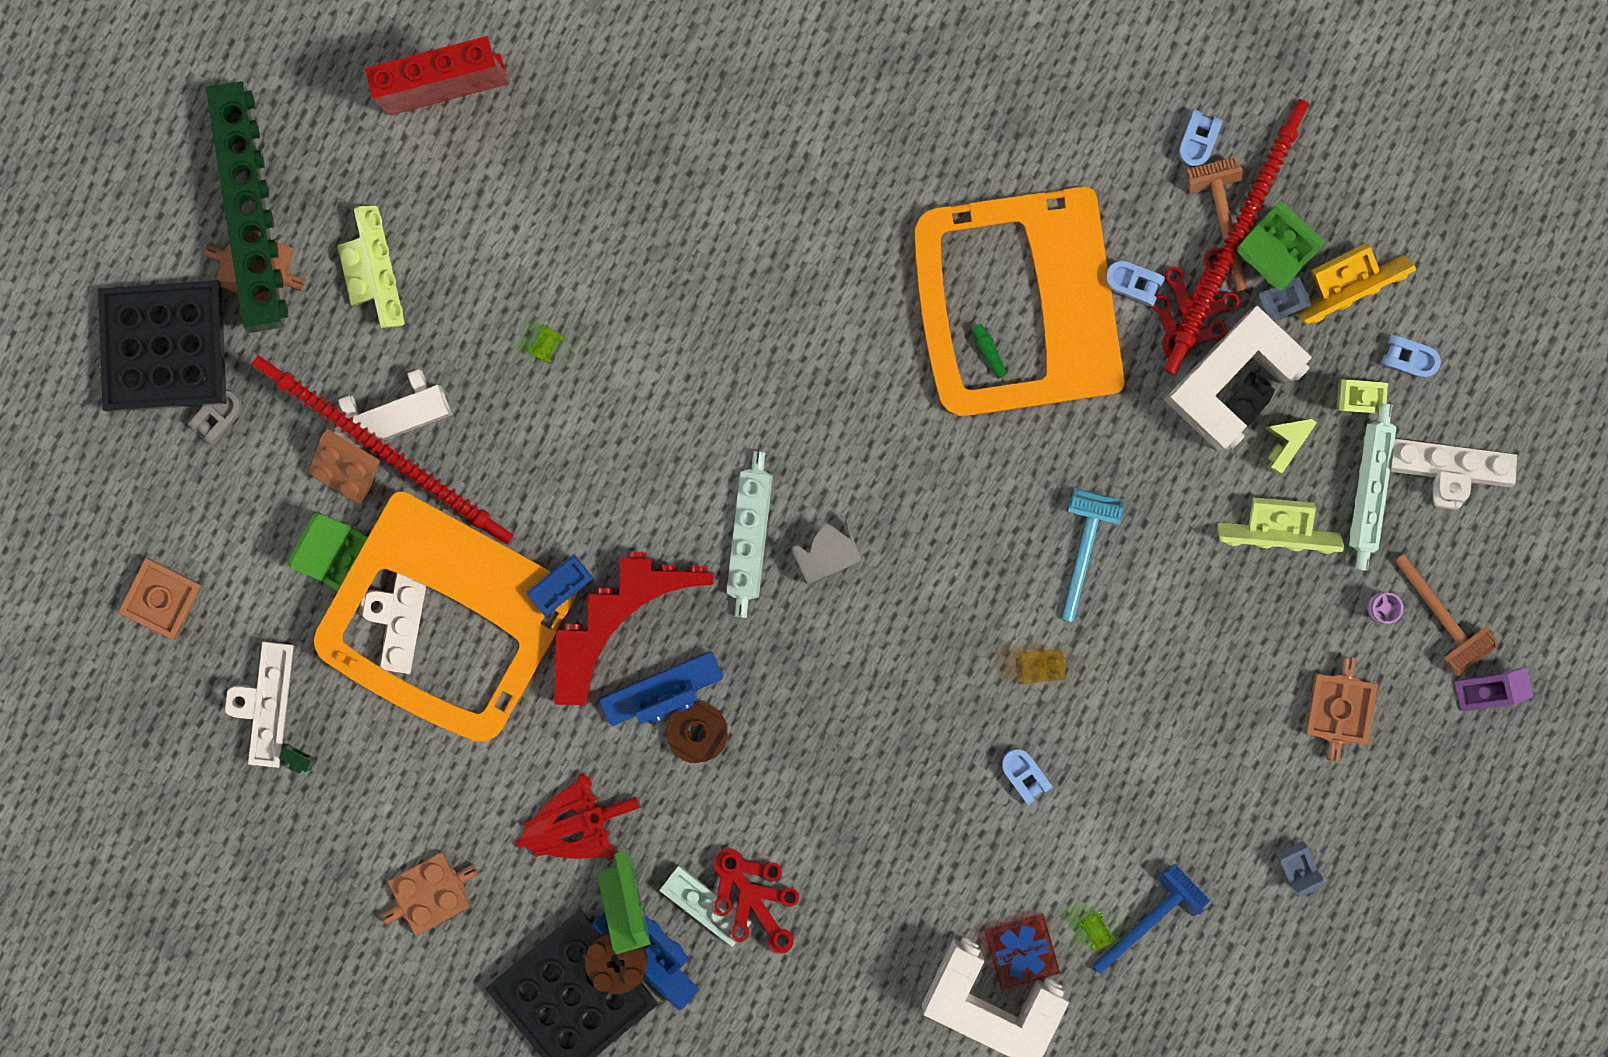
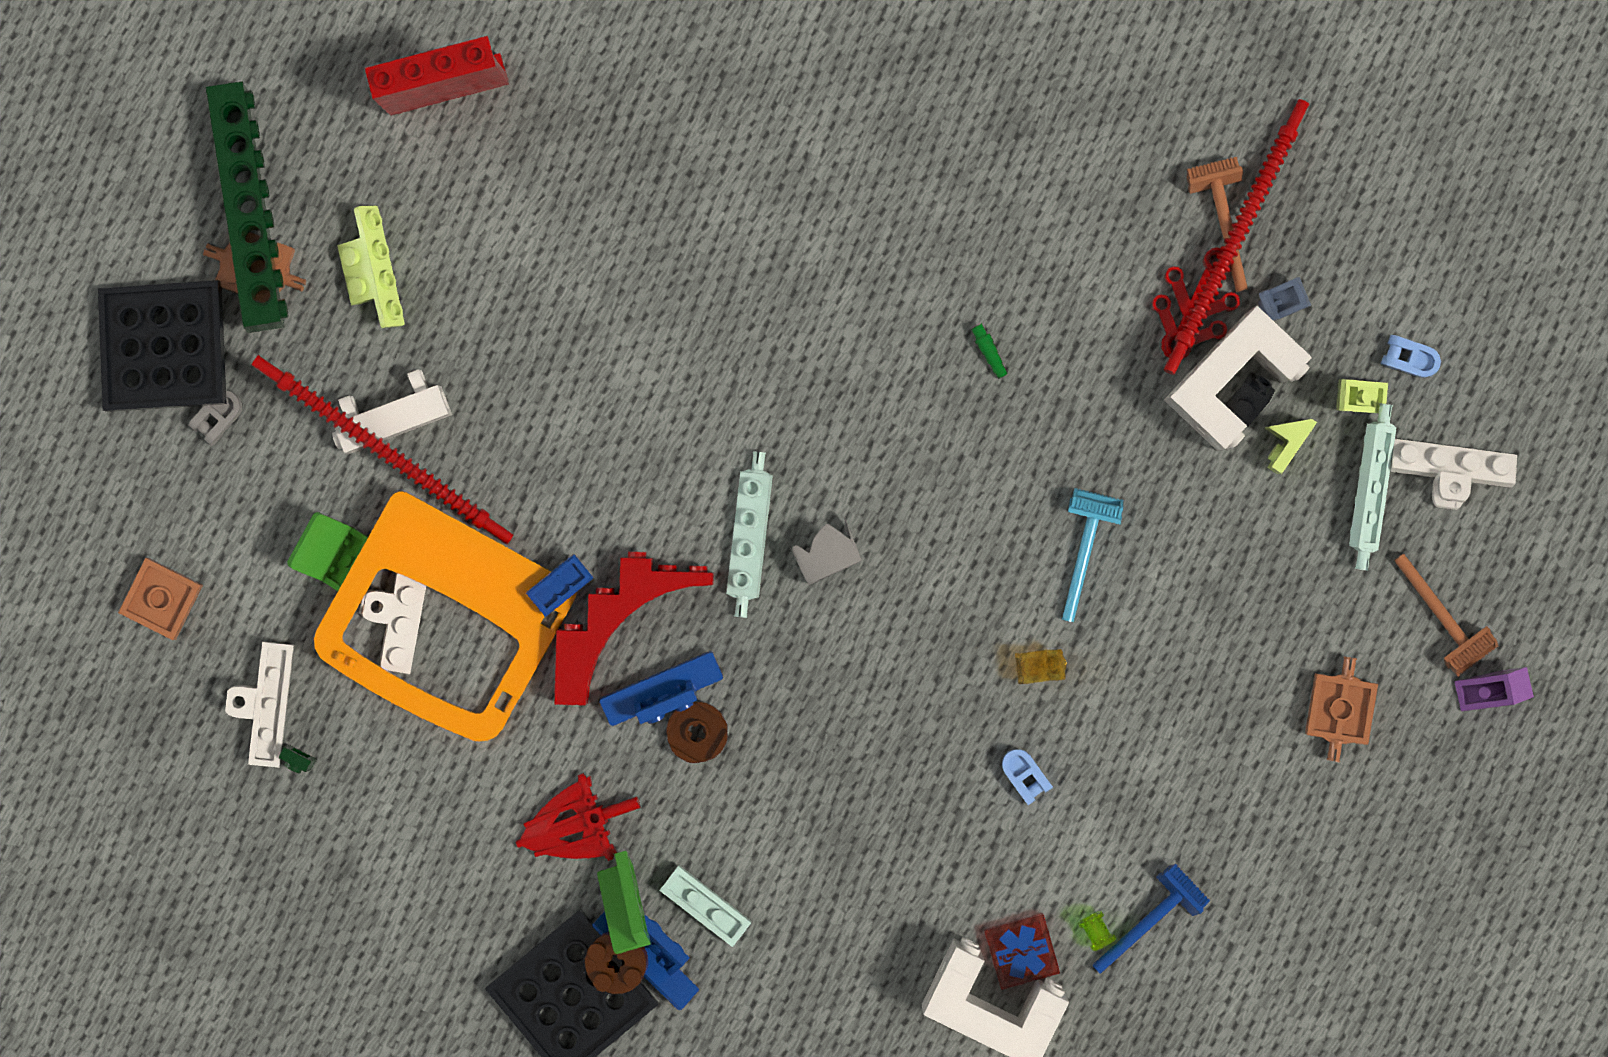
nougat plate [308,429,380,505] -> none
nougat plate [381,852,479,936] -> none
clear neon green bush [526,324,566,364] -> none
red plant [712,848,799,954] -> none
light orange door [914,187,1125,416] -> none
light blue plate [1106,261,1165,307] -> none
light blue plate [1179,109,1223,168] -> none
yellowish green bracket [1217,498,1344,554] -> none
bright green bracket [1237,200,1326,290] -> none
sand blue bracket [1276,841,1325,897] -> none
yellow bracket [1295,243,1416,325] -> none
lavender wheel [1367,592,1404,624] -> none

